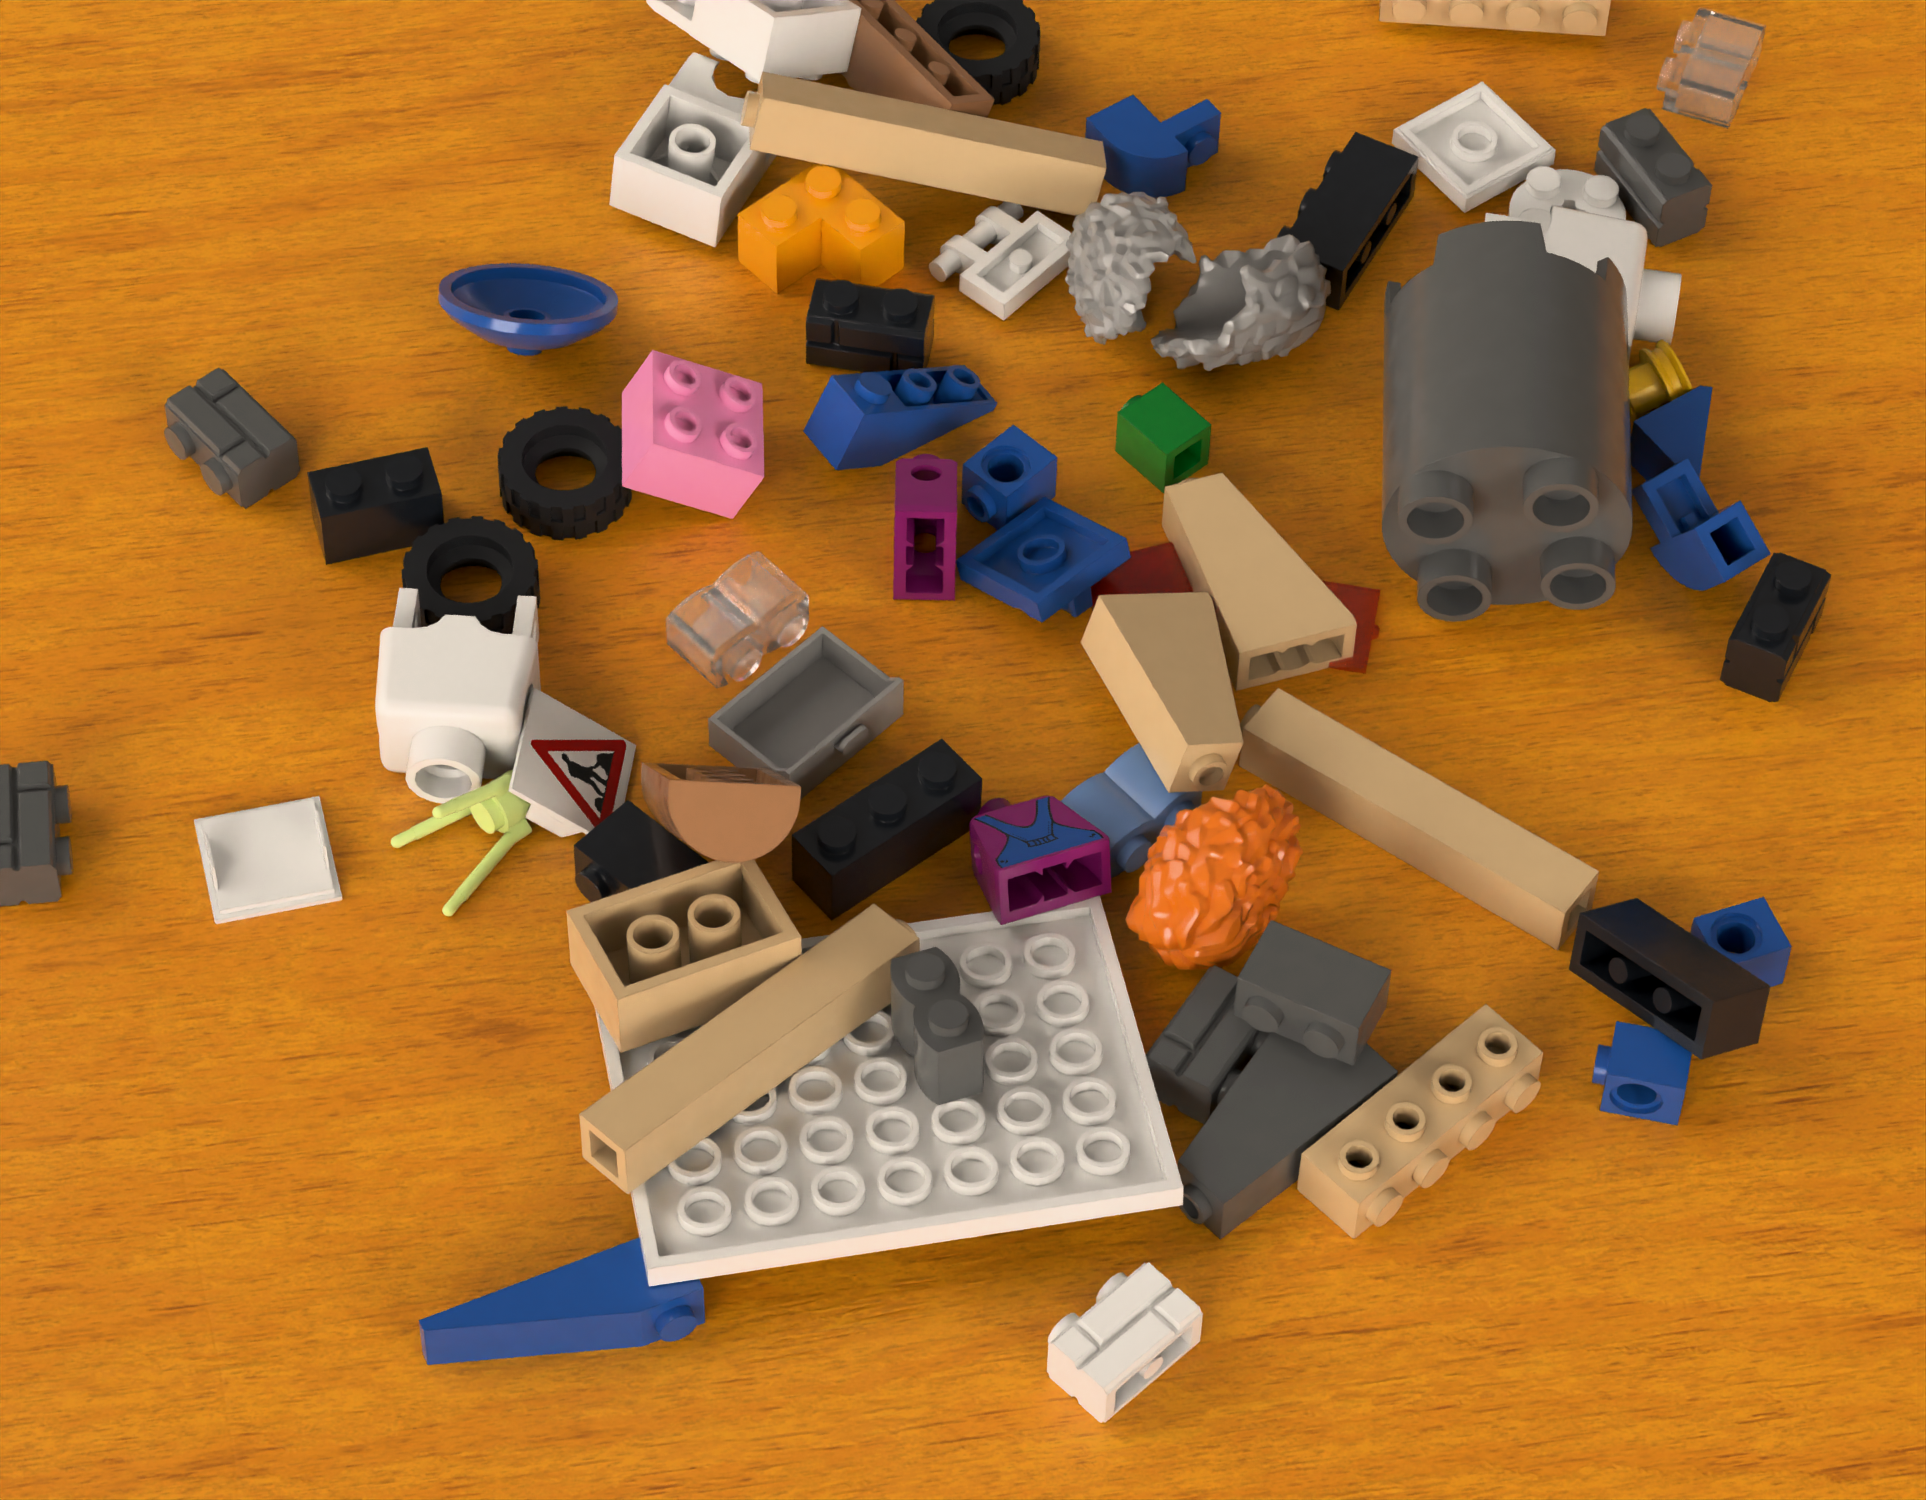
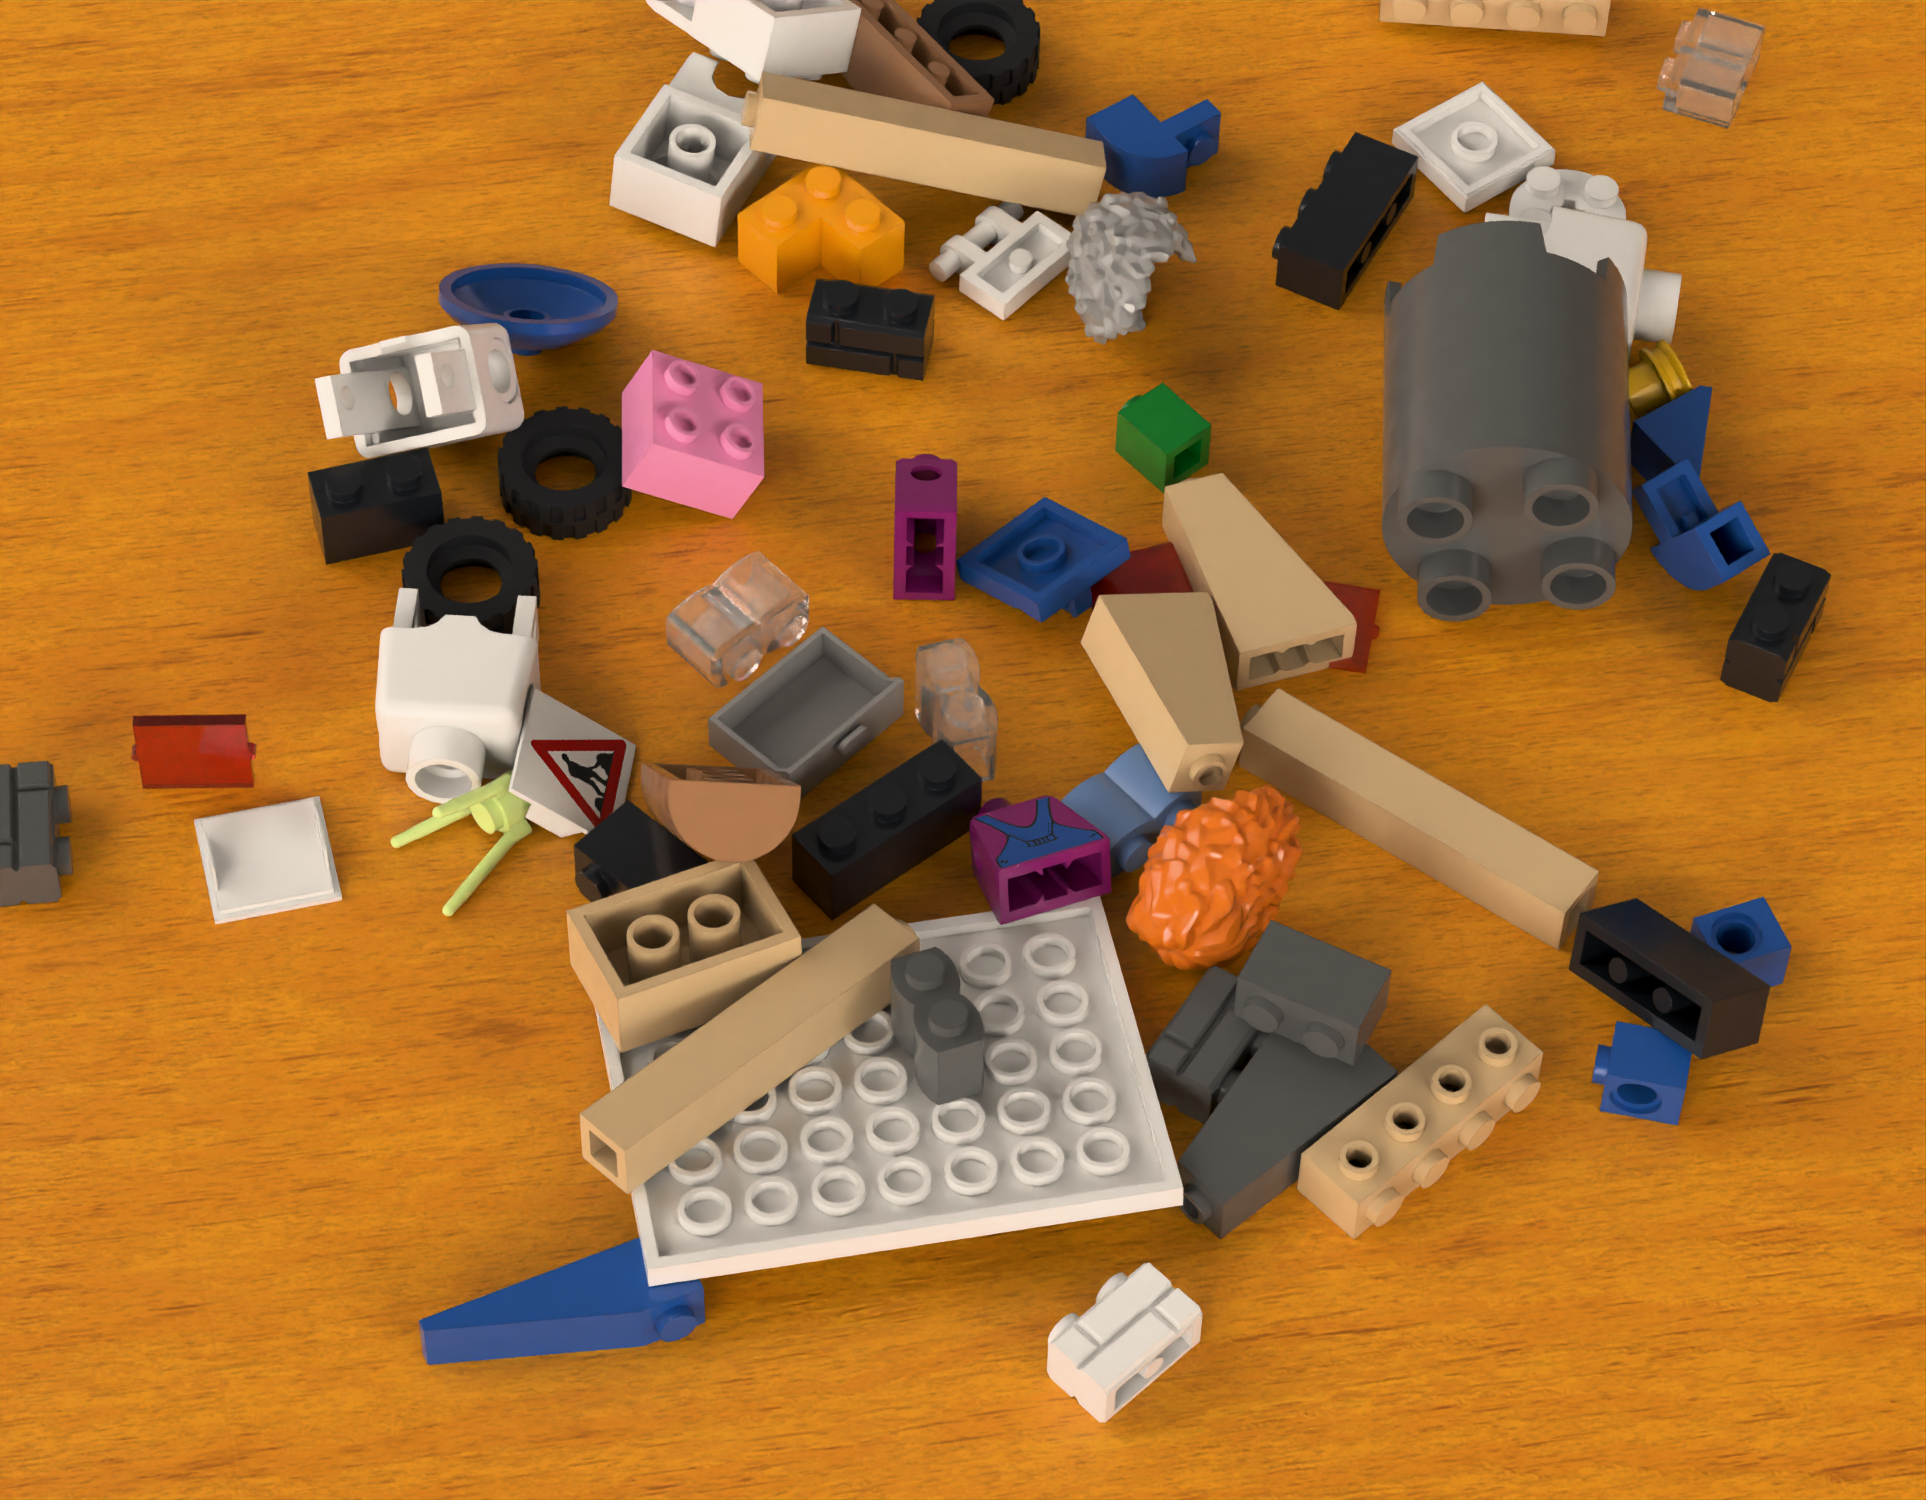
dark grey brick [164,368,300,509] -> none
blue slope [803,365,997,470] -> none
blue brick [962,424,1057,530] -> none
light grey hair [1150,234,1331,371] -> none
dark grey brick [1594,108,1712,247] -> none
none -> clear red piece [131,714,257,789]
none -> white piece [315,323,524,458]
none -> clear brick [915,637,998,782]

